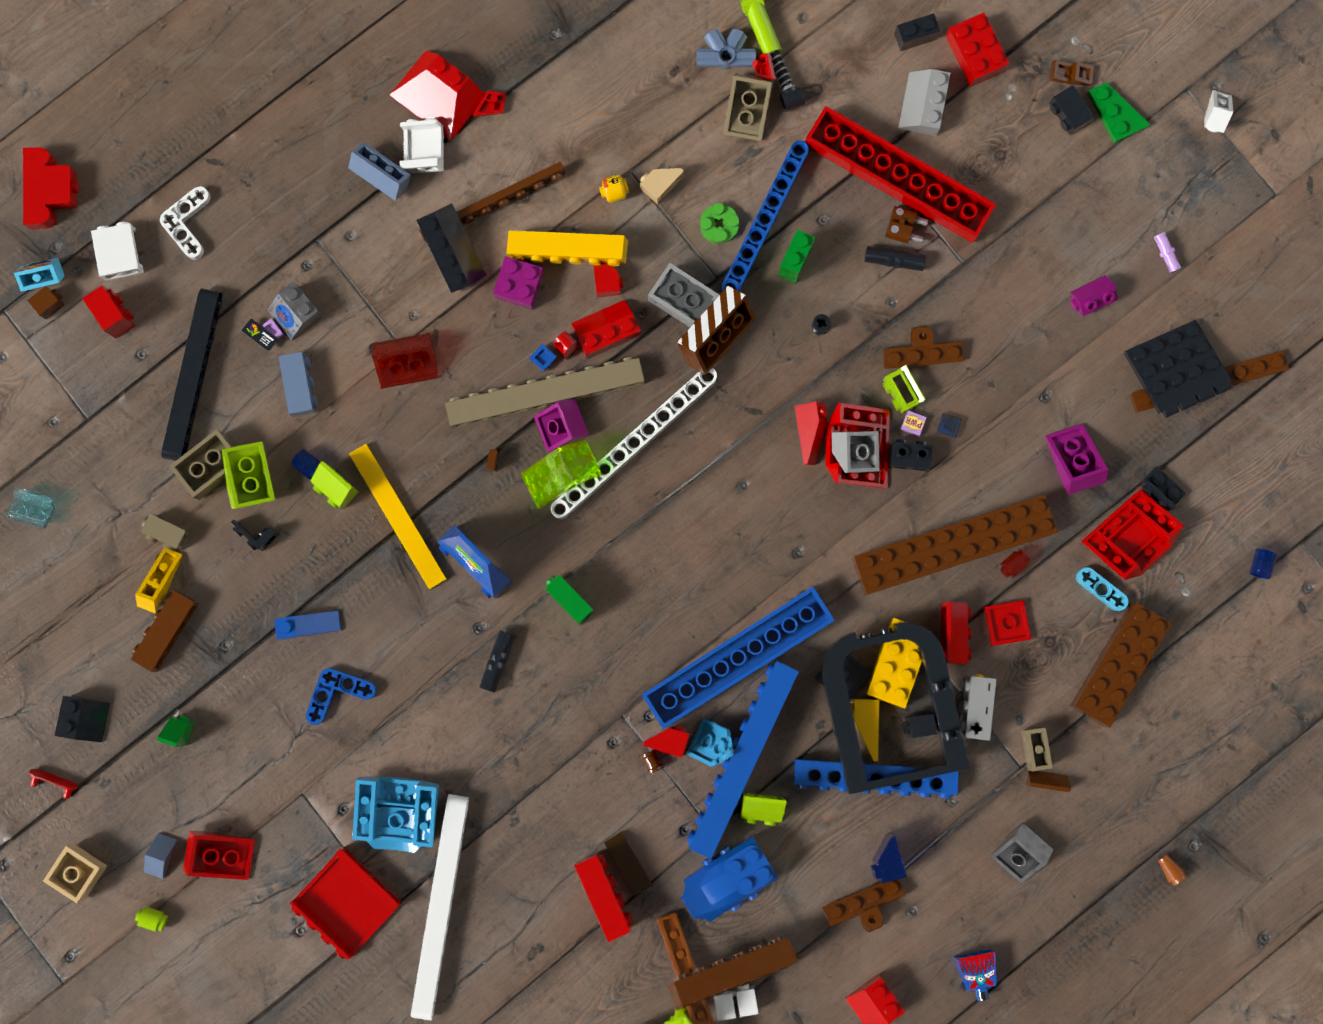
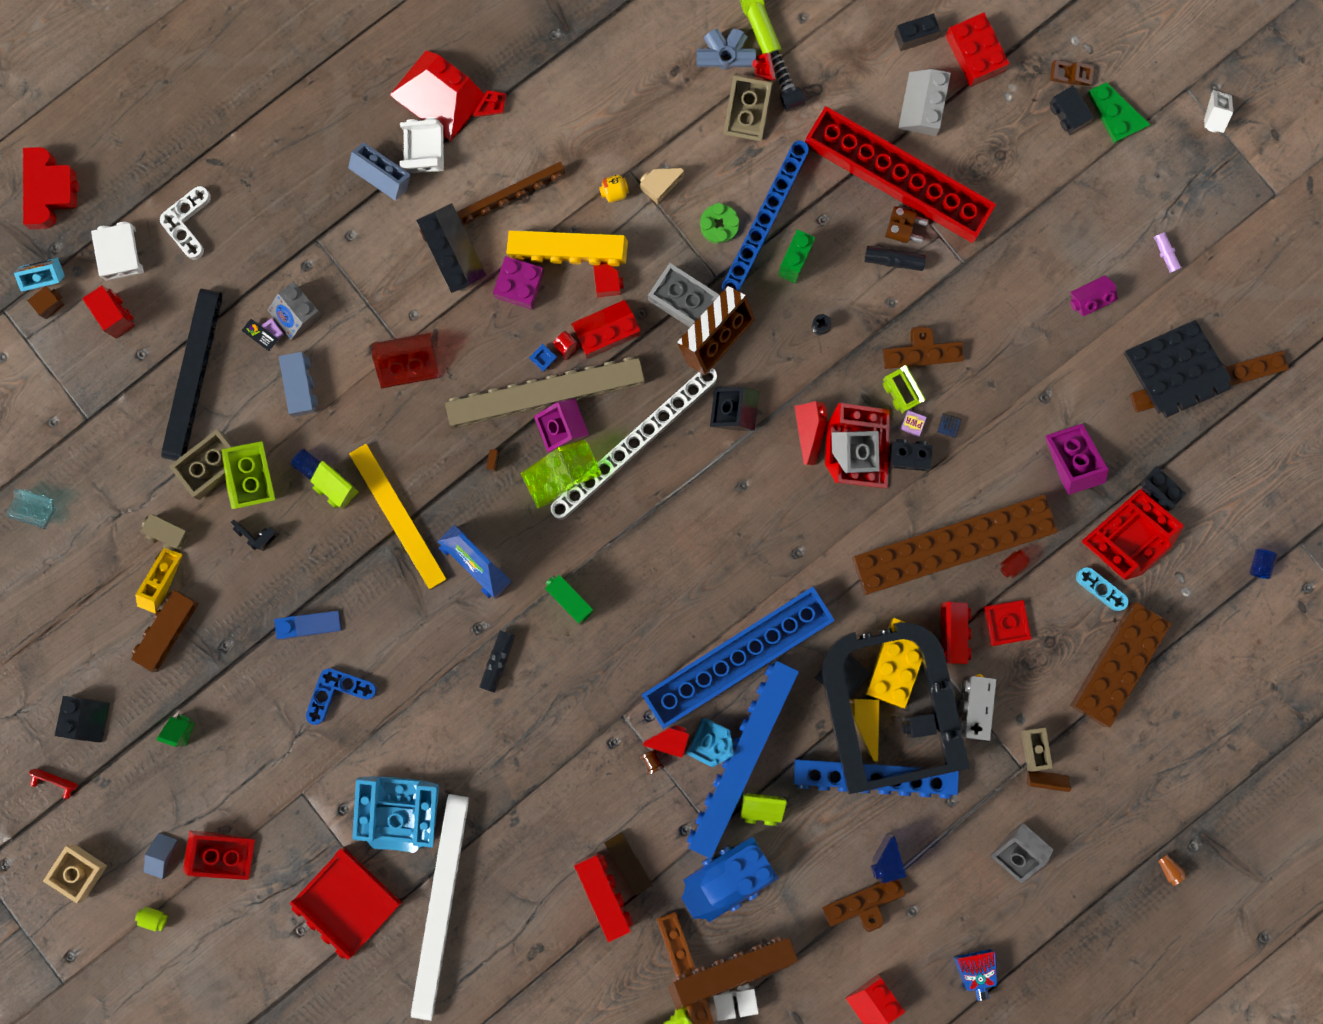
none -> black slope [710,387,759,431]

